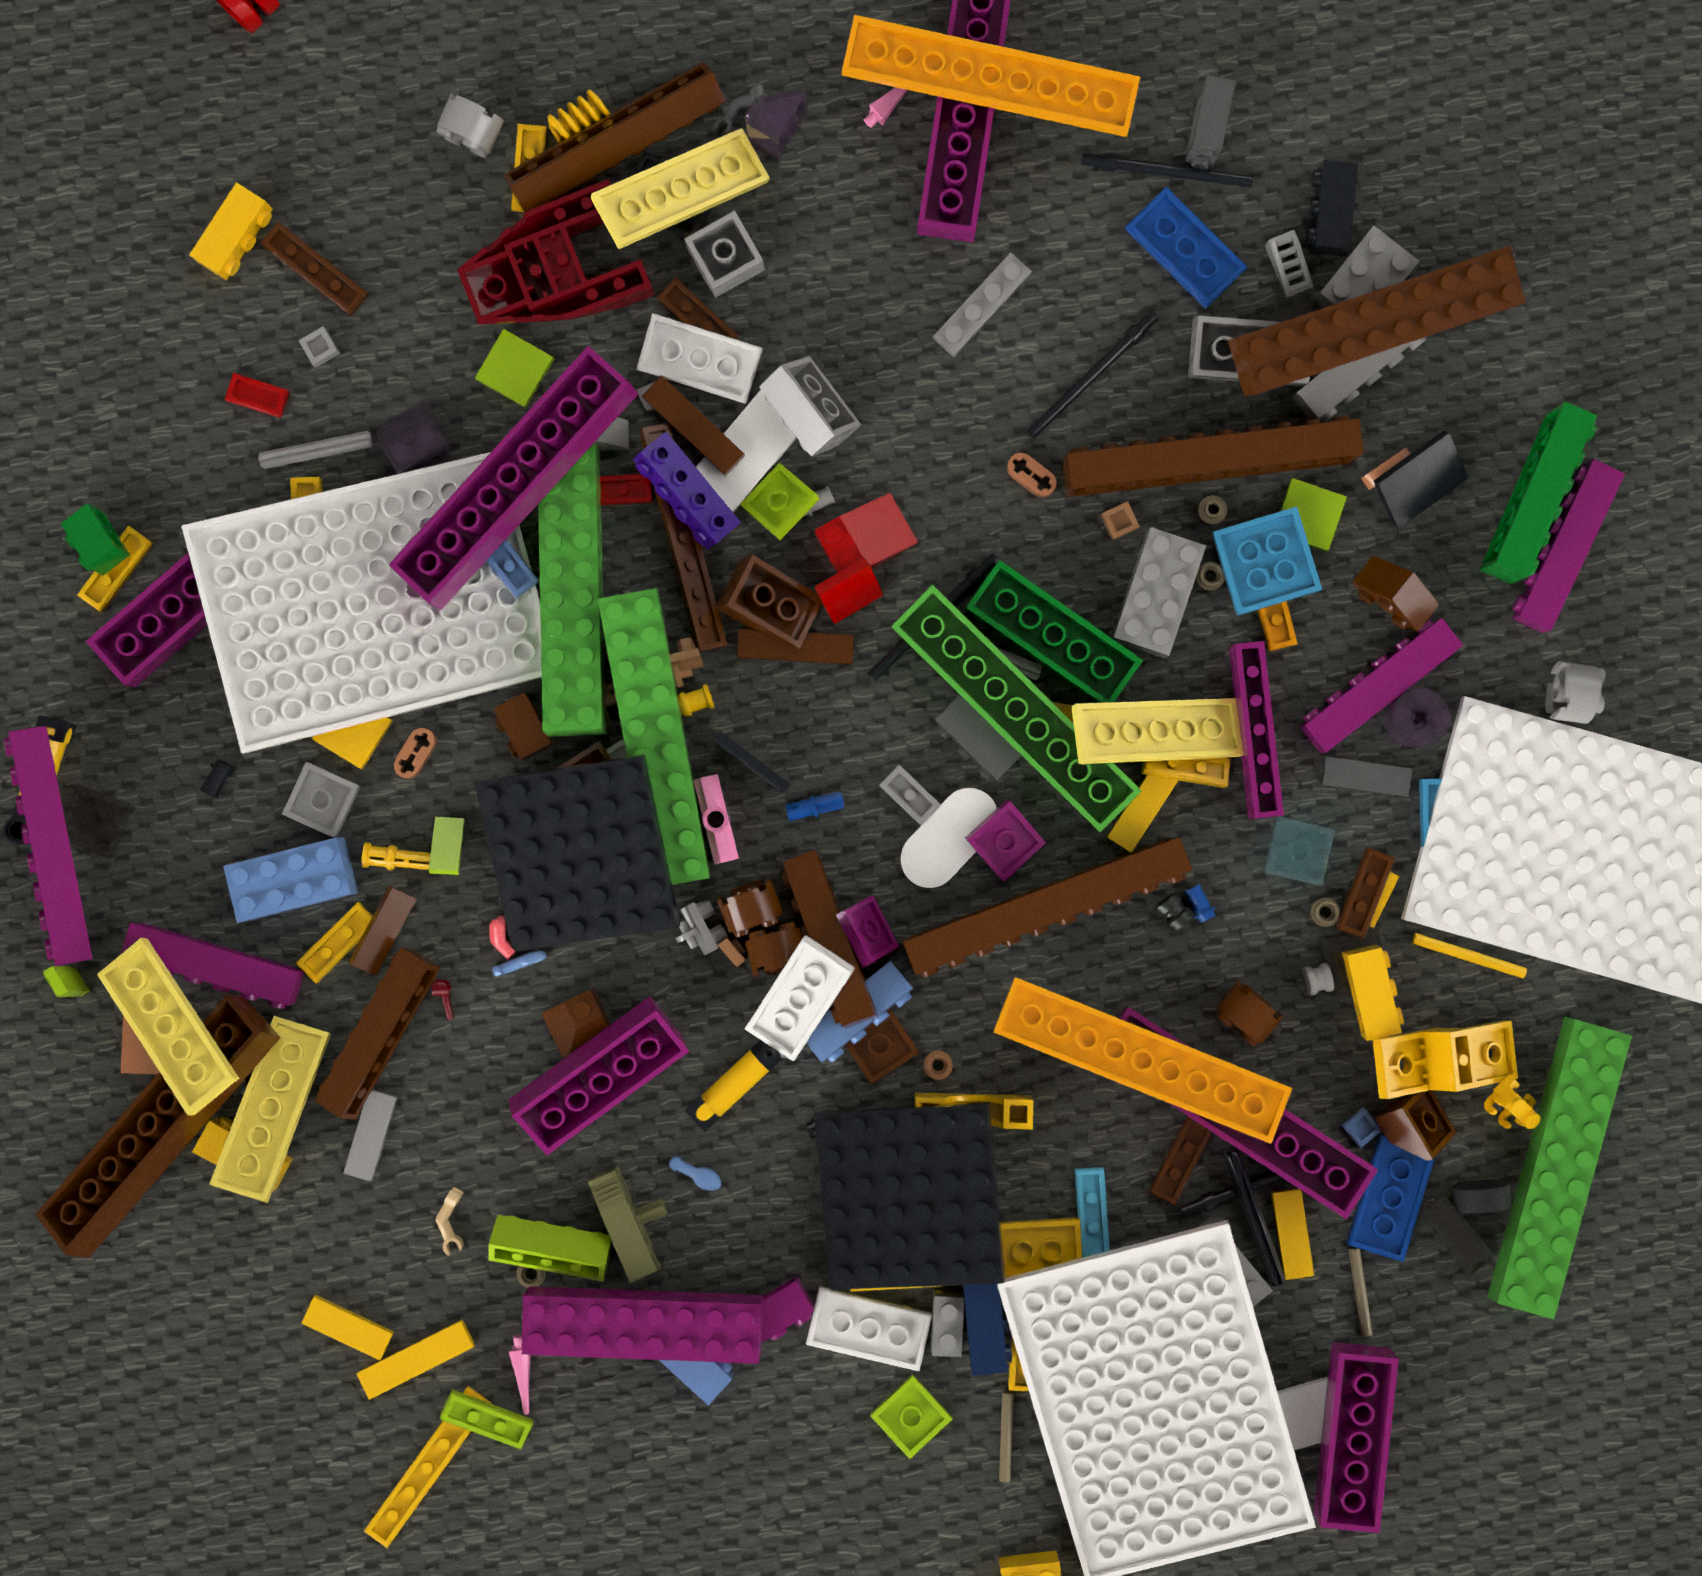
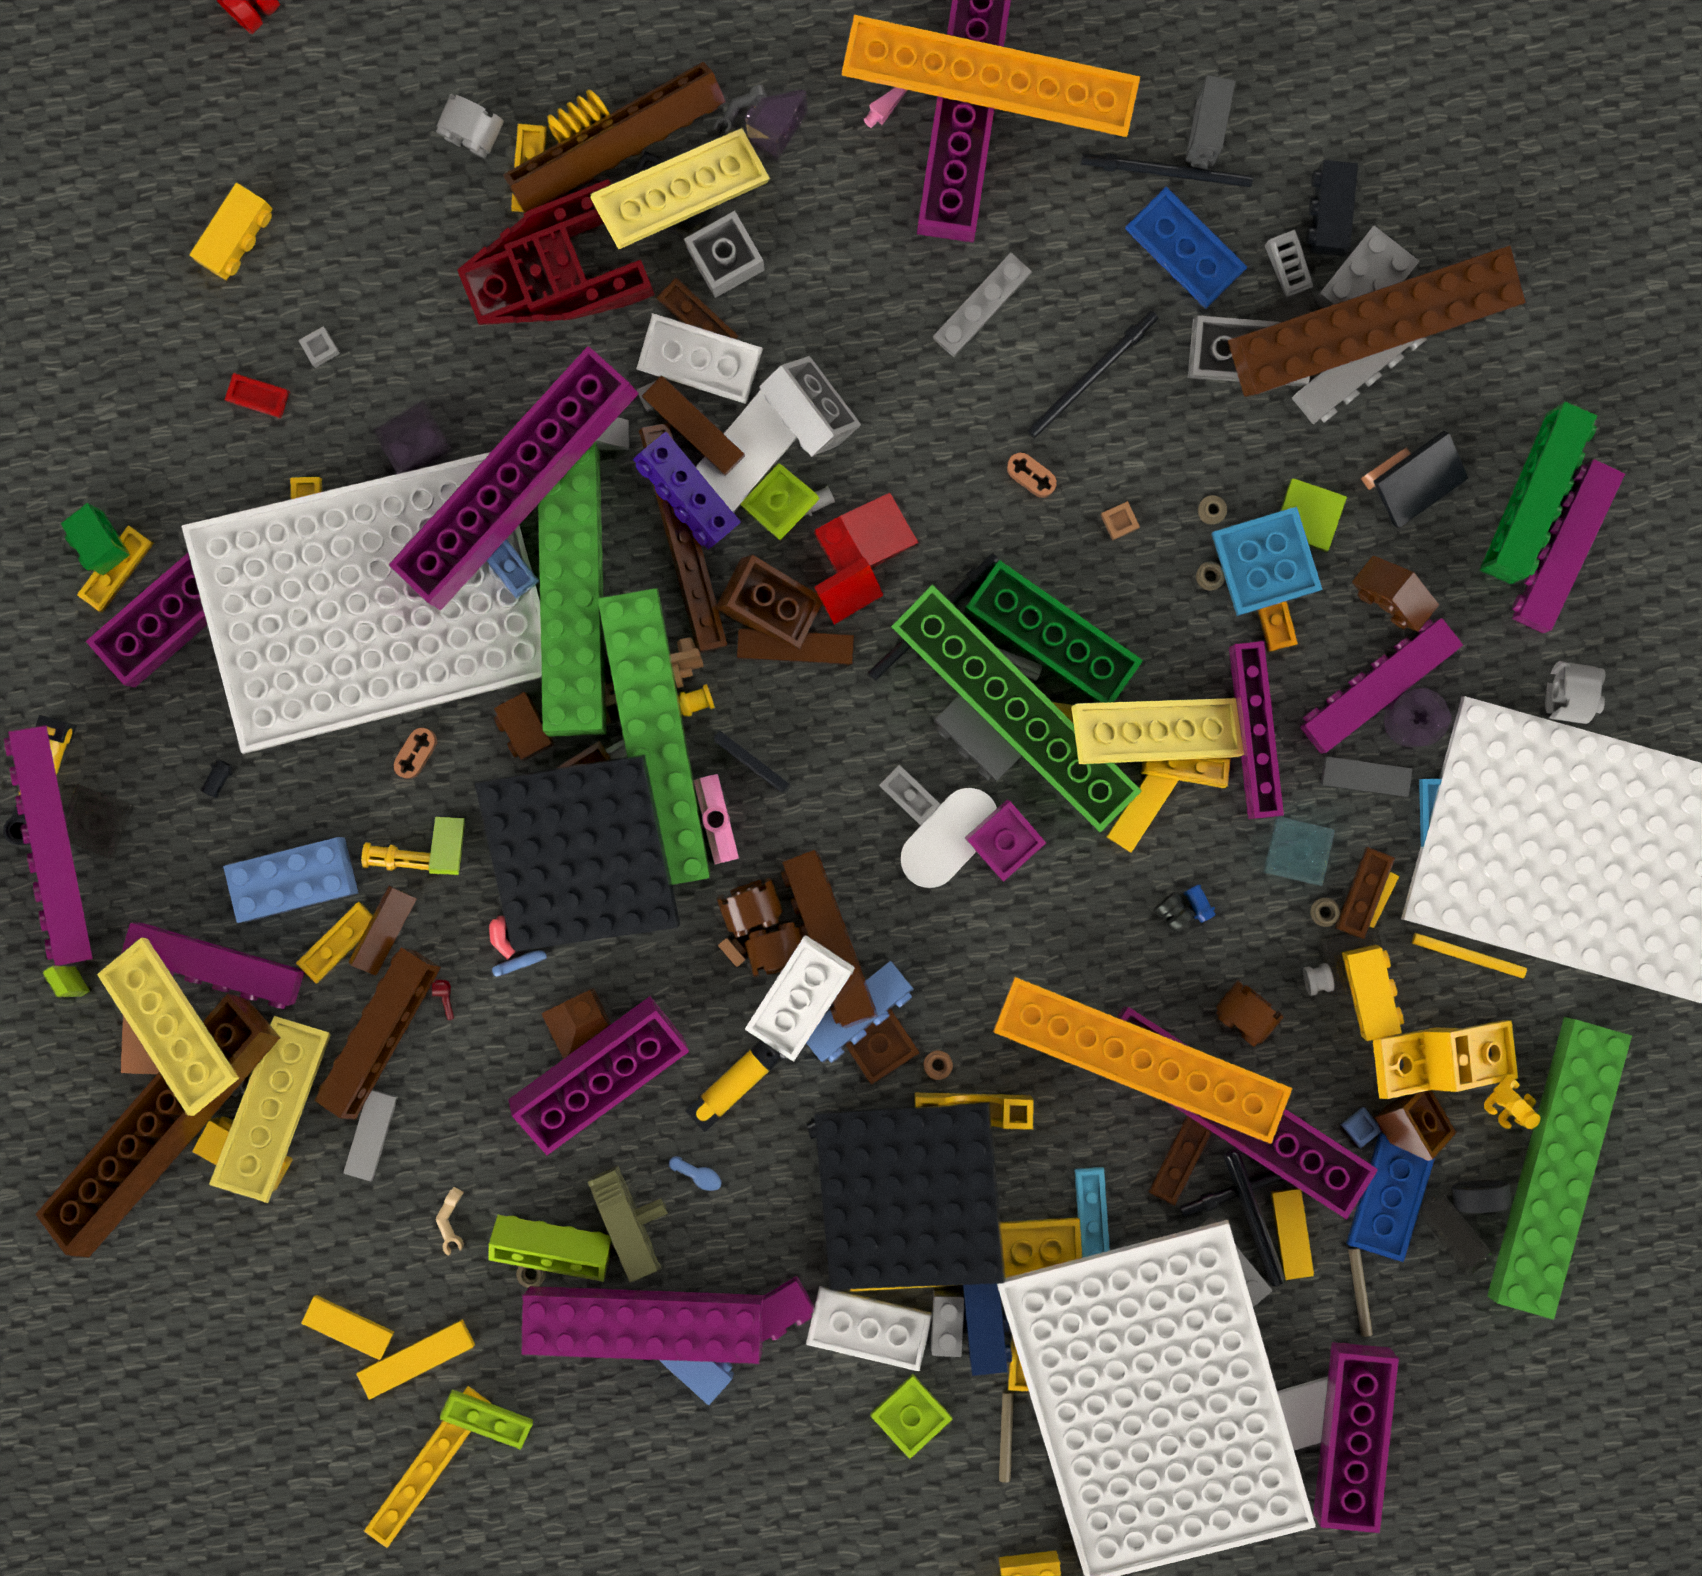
light grey axle [258,431,373,469] -> none
reddish brown tile [260,222,369,316] -> none
light grey tile [282,762,360,838] -> none
yellow tile [312,717,393,769] -> none
lime tile [475,328,554,408] -> none
bright pink piece [508,1334,530,1415] -> none
red tile [600,474,653,506] -> none
light grey hips [676,900,728,955] -> none
blue axle [786,792,844,822] -> none
magenta tile [836,895,899,967] -> none
reddish brown brick [902,837,1192,978] -> none
reddish brown brick [1062,415,1364,498] -> none
light grey brick [1111,527,1206,659] -> none

